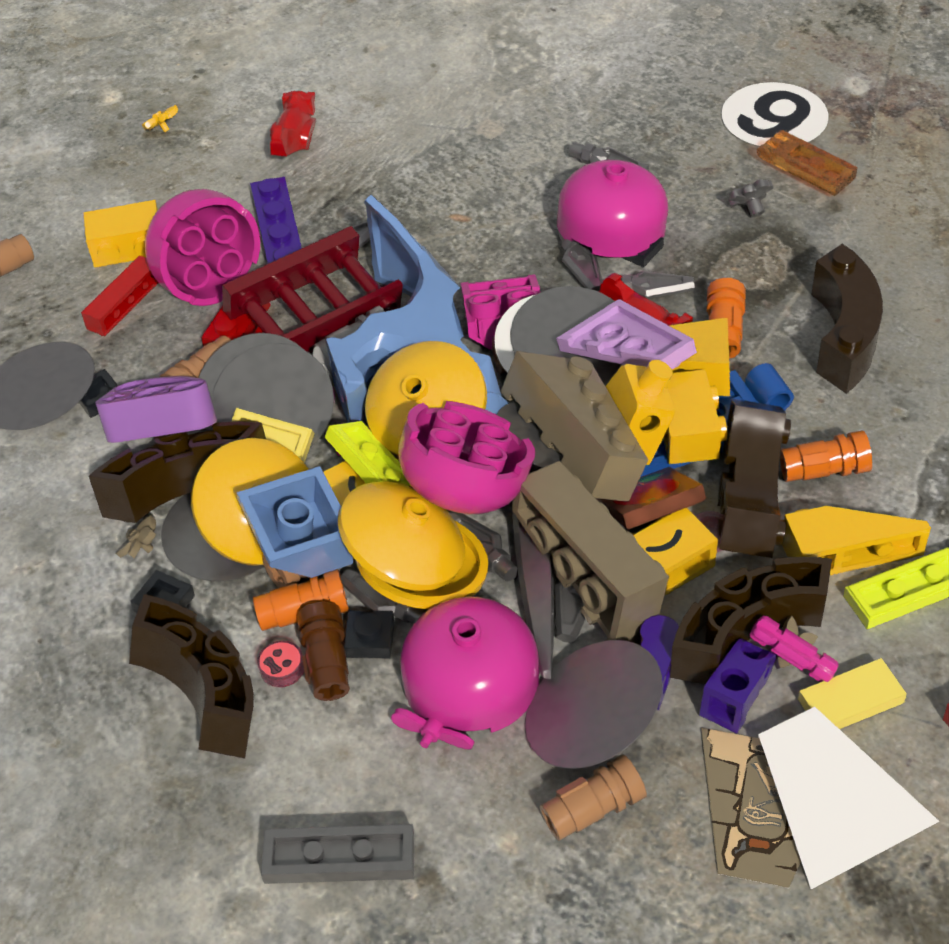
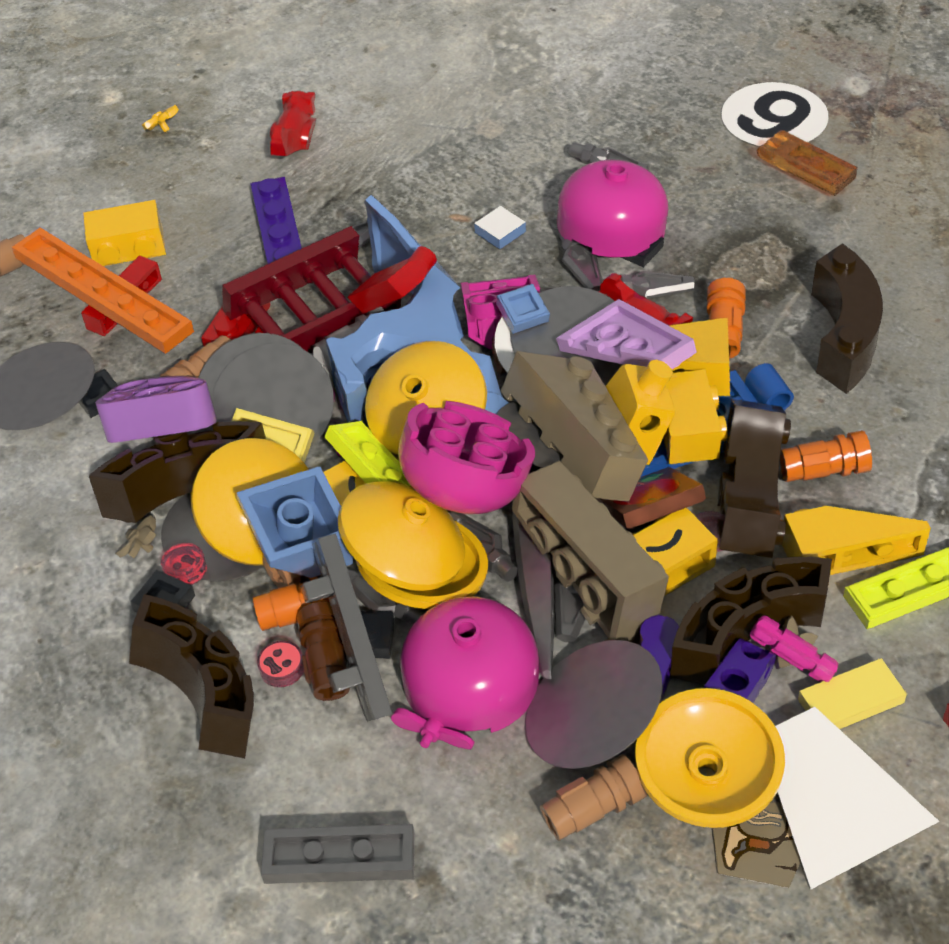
dark pink cylinder [145,189,261,306] -> none
flat silver plant [728,179,774,217] -> none
none -> orange plate [12,227,194,354]
none -> clear pink tile [161,543,207,585]
none -> dark grey hinge [300,533,393,722]
none -> red piece [347,246,437,314]
none -> white tile [474,206,526,249]
none -> medium blue tile [496,284,550,334]
none -> yellow dish [635,688,785,828]

